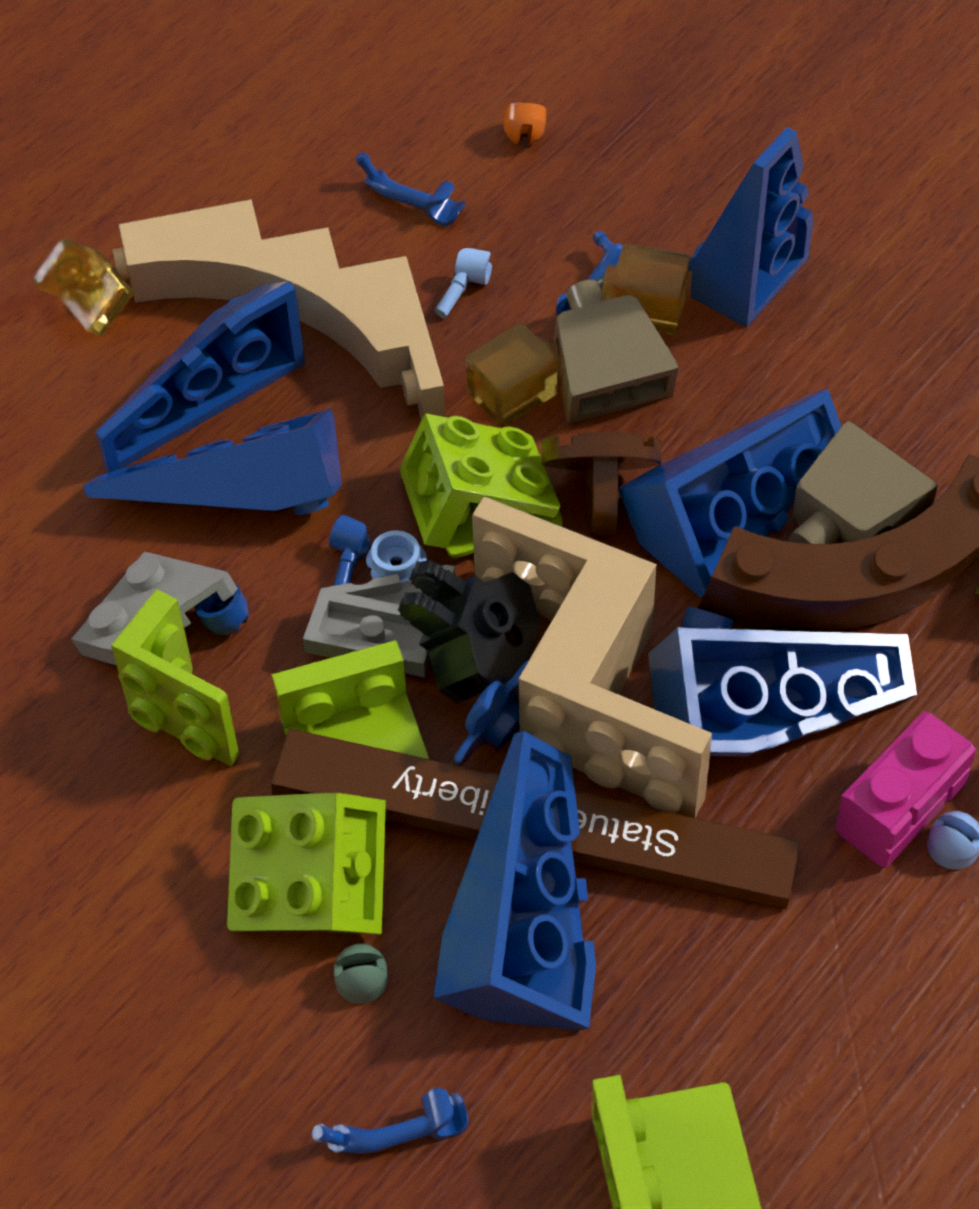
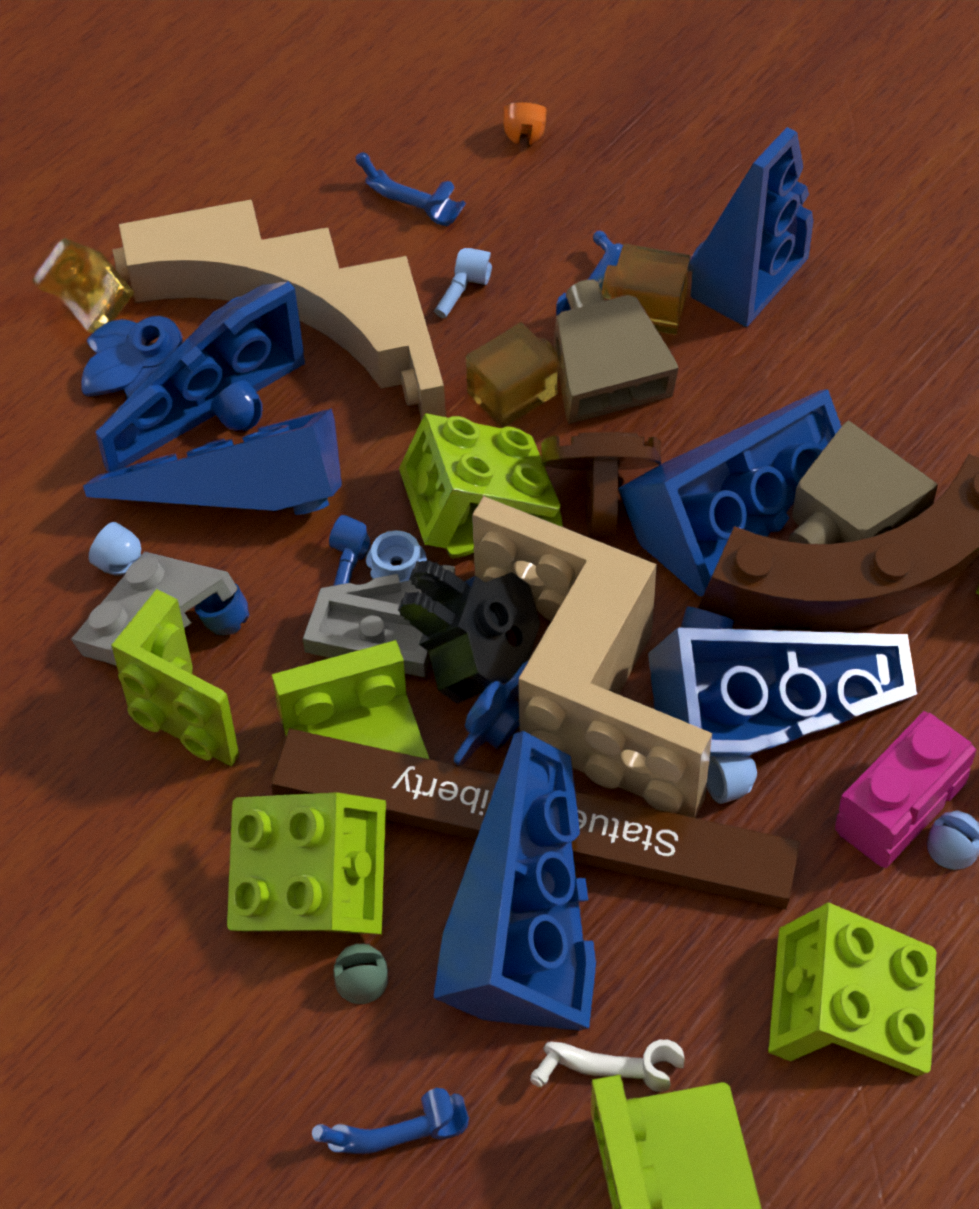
none -> blue plate [81,316,183,399]
none -> light blue hinge [89,522,141,576]
none -> blue hinge [211,380,263,431]
none -> white piece [530,1040,685,1092]
none -> light blue hinge [706,756,757,804]
none -> lime bracket [768,902,936,1076]

